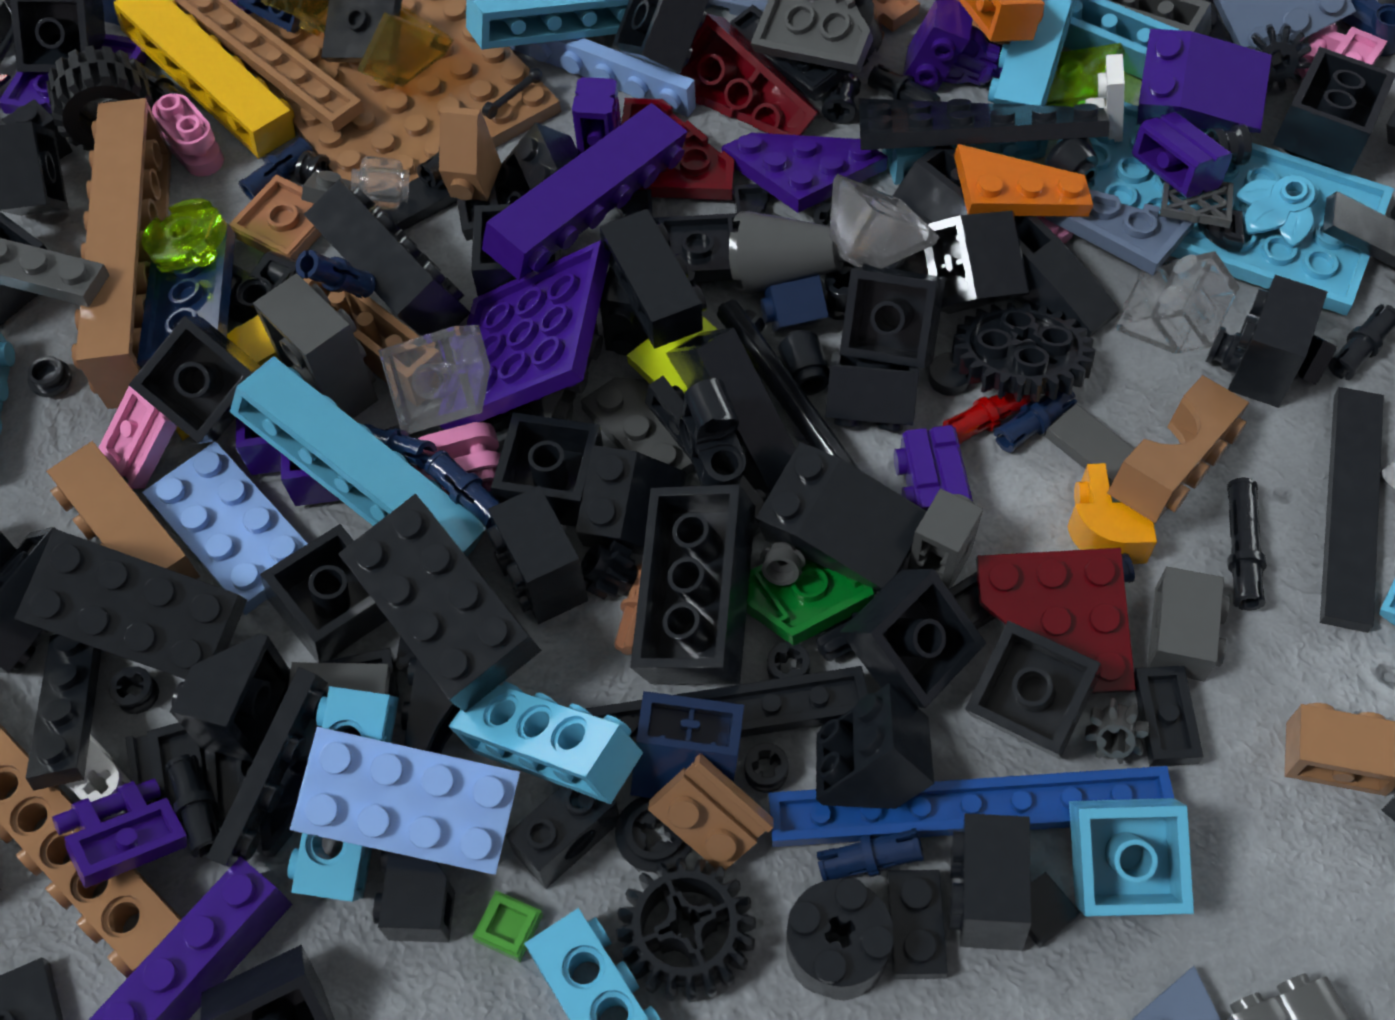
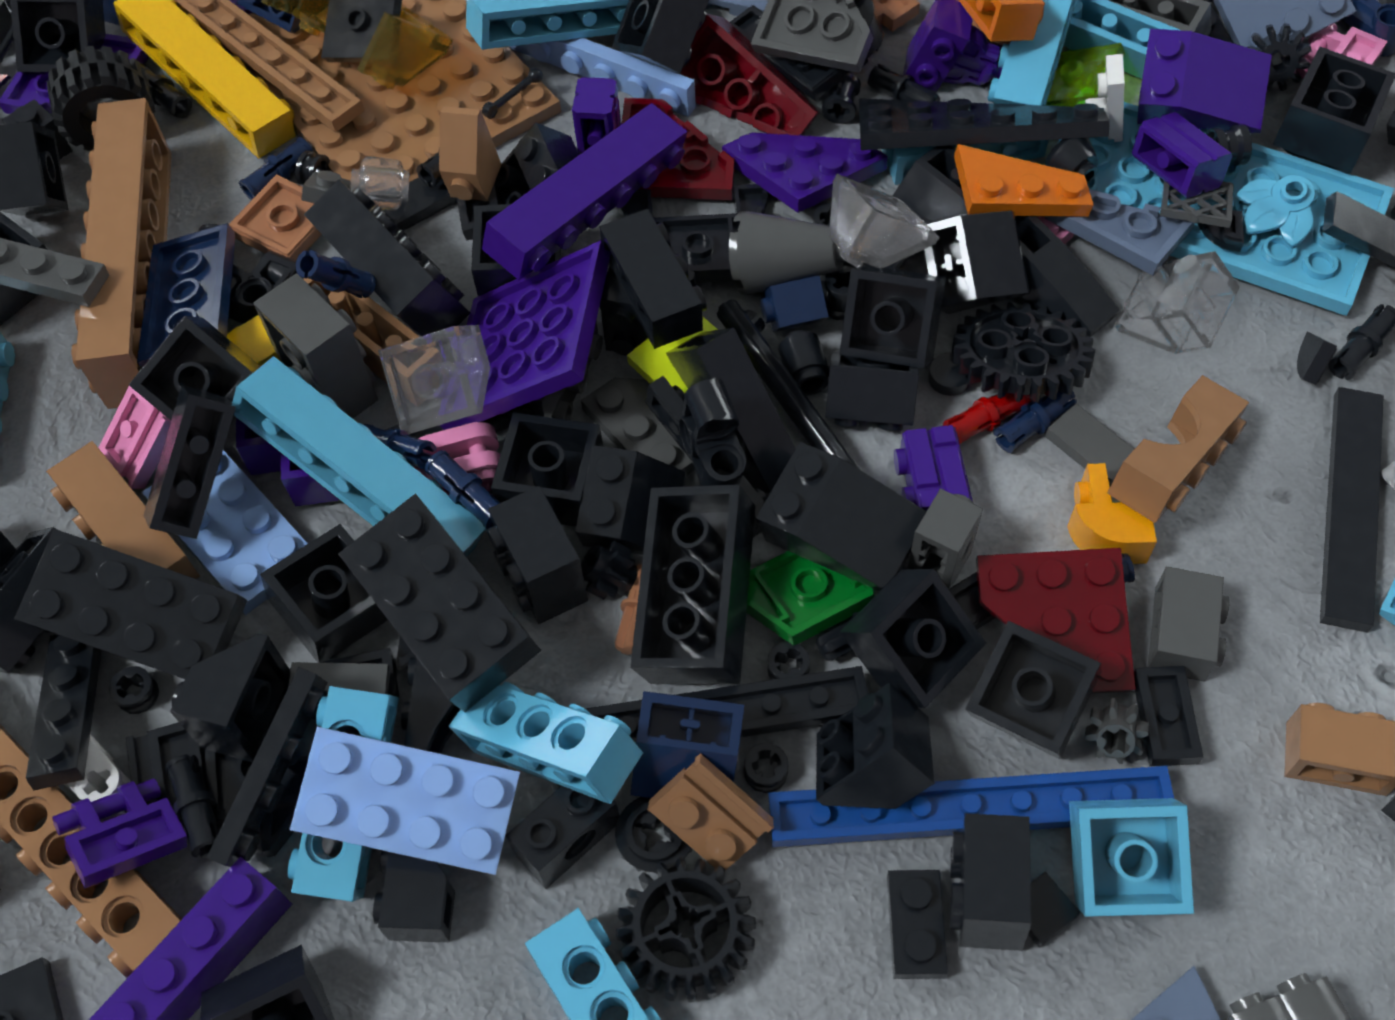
black plate [28,356,72,397] -> none
clear neon green plate [142,198,227,272] -> none
bright pink brick [152,94,224,177] -> none
bright green tile [472,890,543,962] -> none
dark grey plate [760,542,806,586] -> none
black brick [786,878,894,1001] -> none
dark blue pin [817,828,925,881] -> none
black bush [1205,326,1242,369] -> none
black brick [1226,274,1328,408] -> none
black pin [1227,477,1267,611] -> none
none -> black brick [143,386,236,539]

